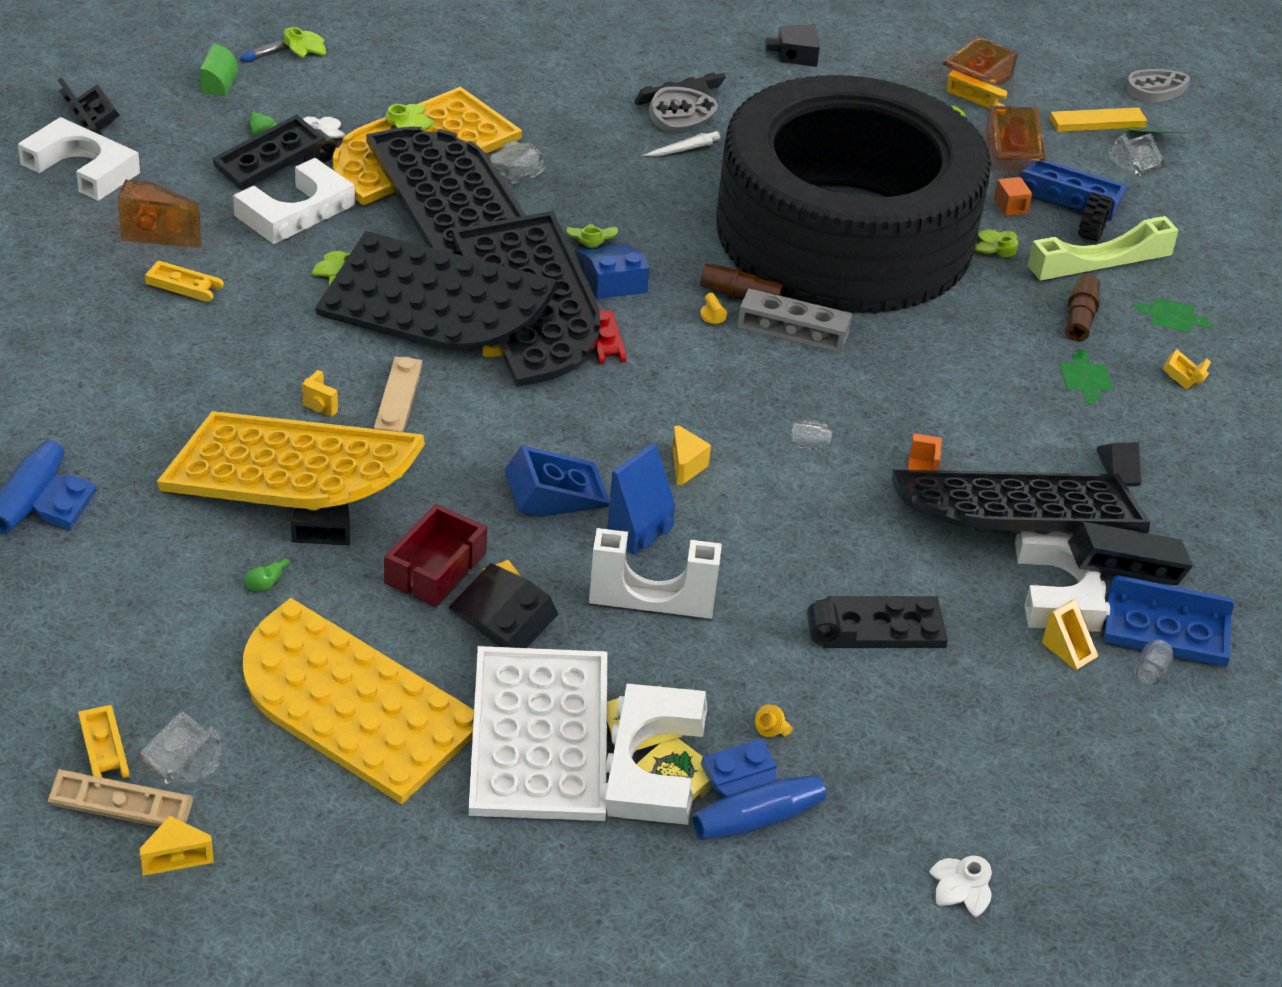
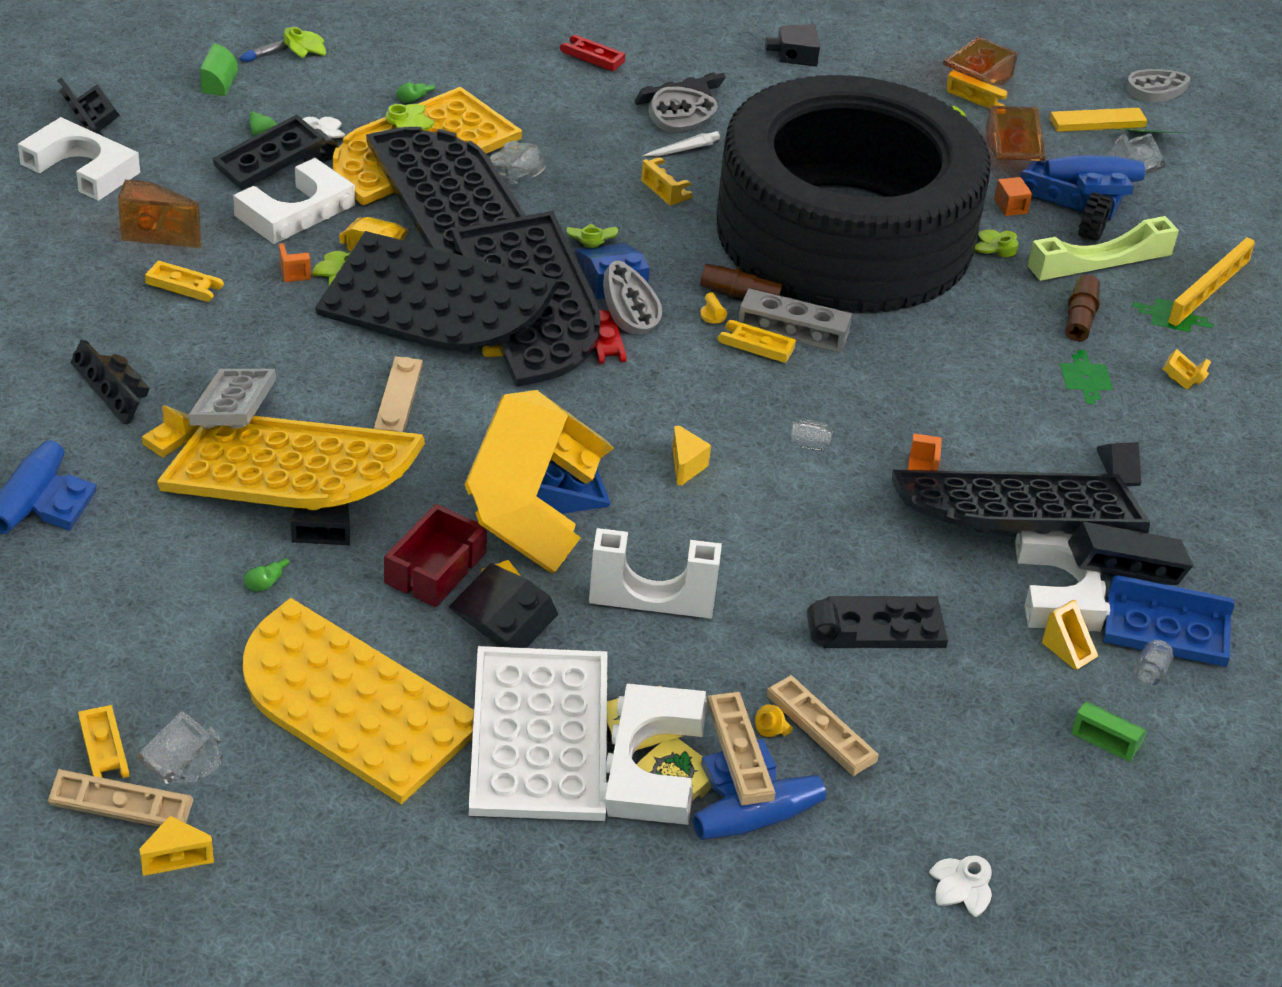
yellow bracket [301,370,338,417] -> none
blue slope [607,443,675,555] -> none
none -> black bracket [71,340,150,424]
none -> yellow slope [142,405,200,458]
none -> light grey piece [188,369,276,428]
none -> orange panel [279,243,311,282]
none -> yellow slope [339,217,408,252]
none -> bright green piece [396,82,435,103]
none -> yellow slope [464,390,614,574]
none -> red hinge [560,35,626,71]
none -> light grey piece [603,261,662,335]
none -> yellow hinge [641,157,693,206]
none -> tan plate [707,692,776,805]
none -> yellow hinge [718,320,796,363]
none -> tan plate [766,675,879,776]
none -> blue plate [1044,155,1145,195]
none -> bright green brick [1071,702,1147,762]
none -> yellow tile [1168,237,1255,326]

